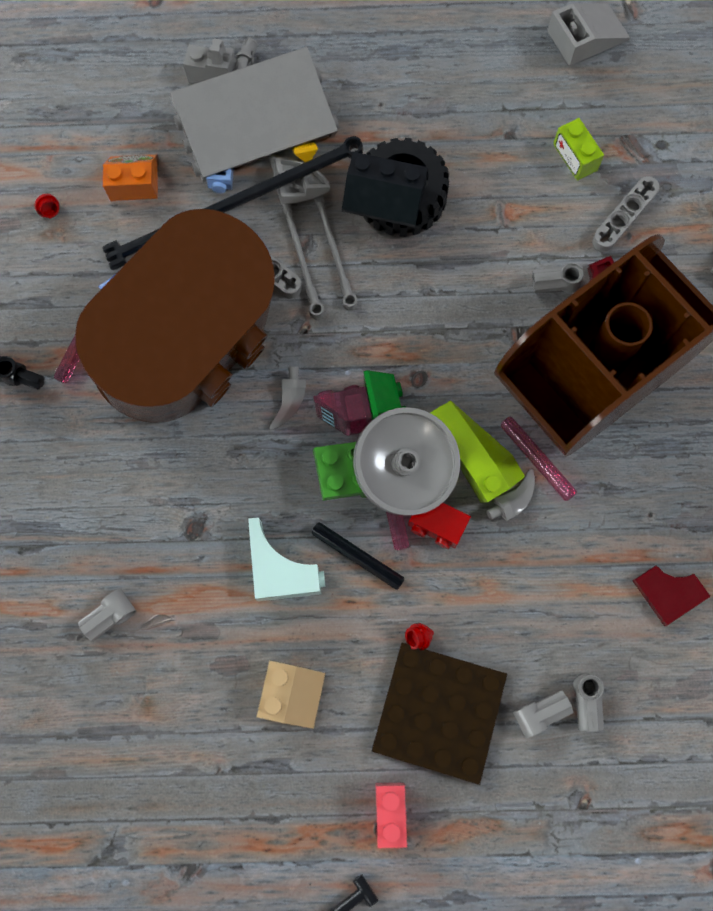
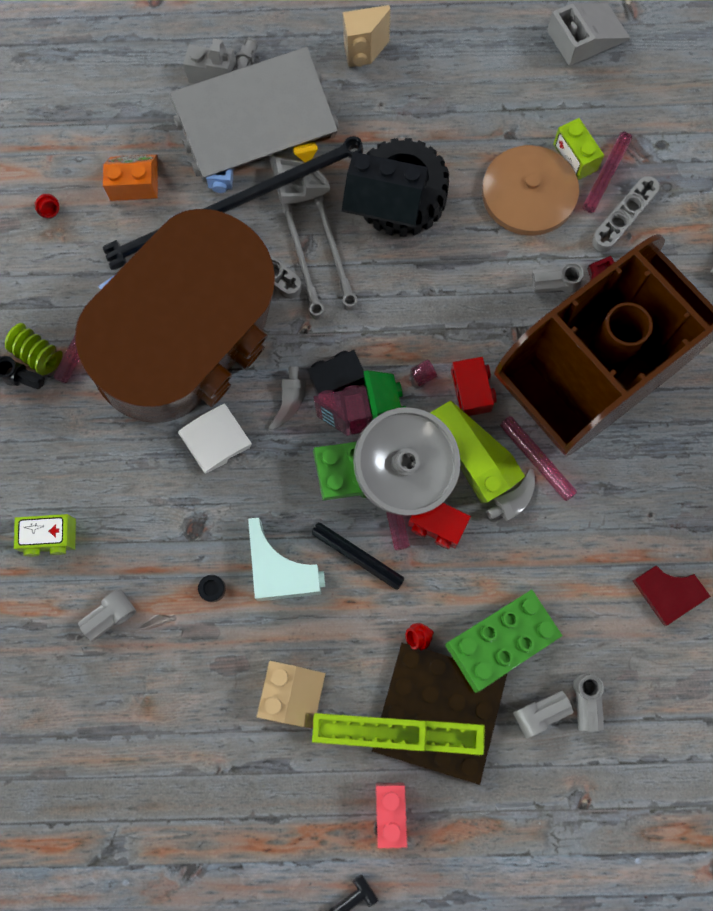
none -> lime piece [5,323,63,375]
none -> brick [14,514,76,557]
none -> white slope [178,403,252,474]
none -> black tile [198,575,226,602]
none -> black brick [307,350,364,404]
none -> lime slope [312,713,485,755]
none -> tan slope [343,5,390,67]
none -> clear pink hose [411,359,437,386]
none -> bright green plate [445,590,562,693]
none -> red brick [451,356,497,416]
none -> medium nougat dish [482,145,579,236]
none -> clear pink axle [583,131,632,213]

